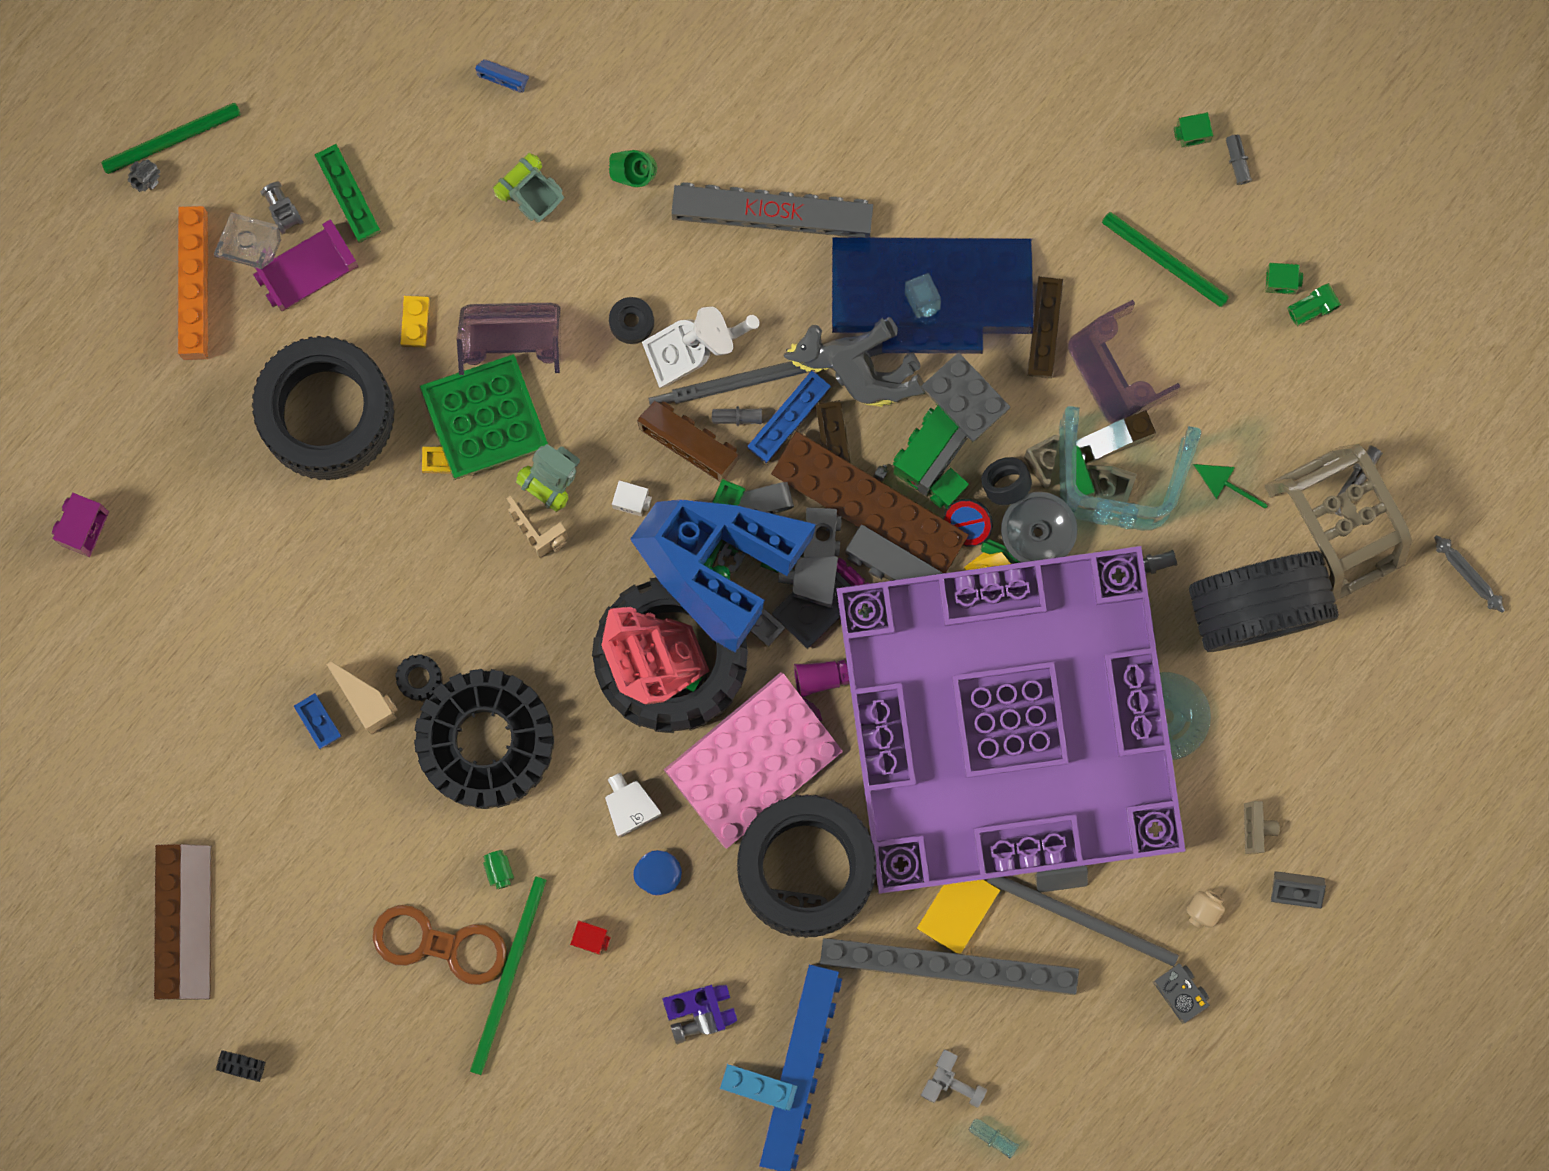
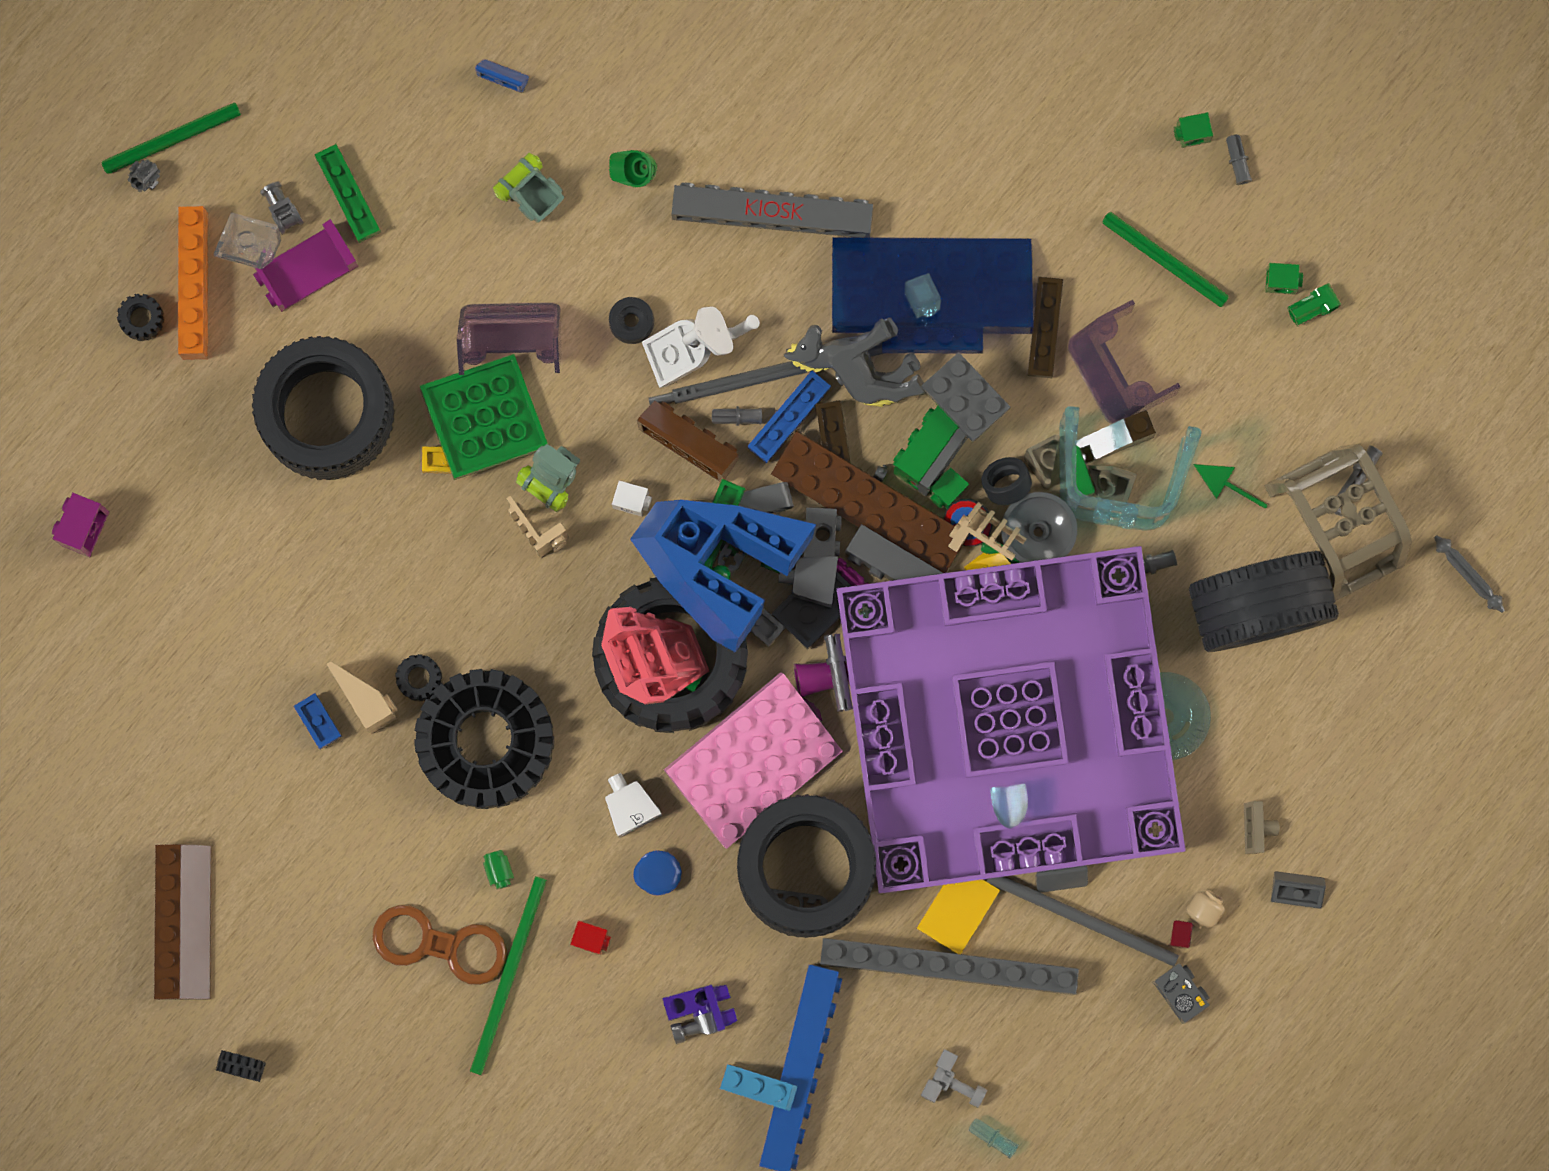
yellow plate [401,296,430,348] -> none
none -> black tyre [117,293,164,341]
none -> flat silver pin [824,634,853,712]
none -> tan plate [948,502,1026,560]
none -> clear light blue brick [990,784,1028,829]
none -> dark red slope [1168,920,1193,949]

